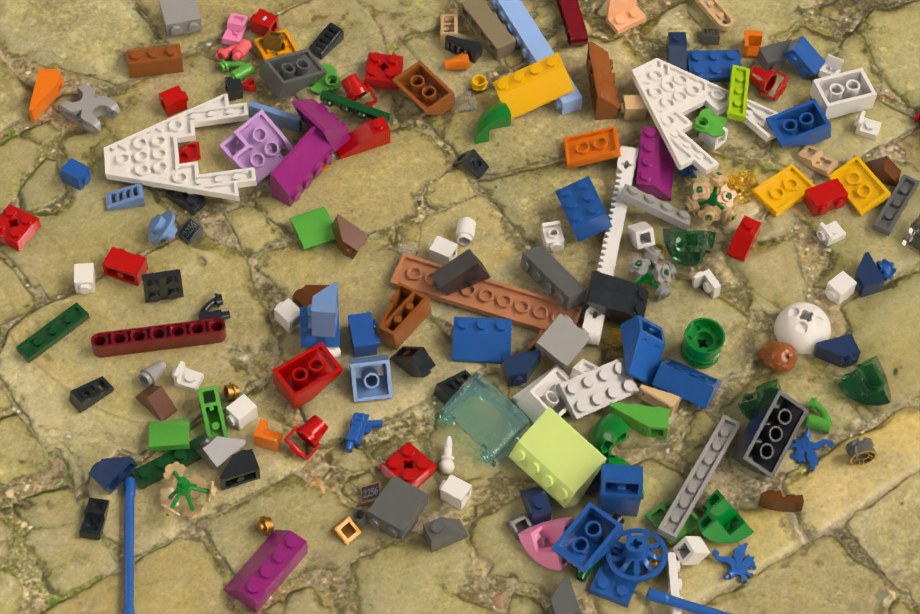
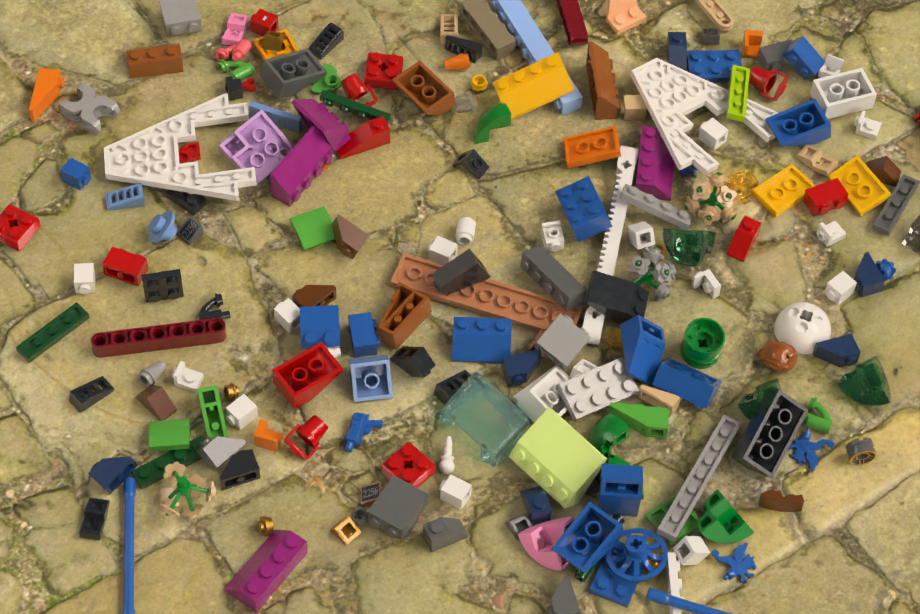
red brick [159,85,189,117] -> none
medium blue slope [308,282,339,337] -> none
bright green plate [693,108,727,137] -> none

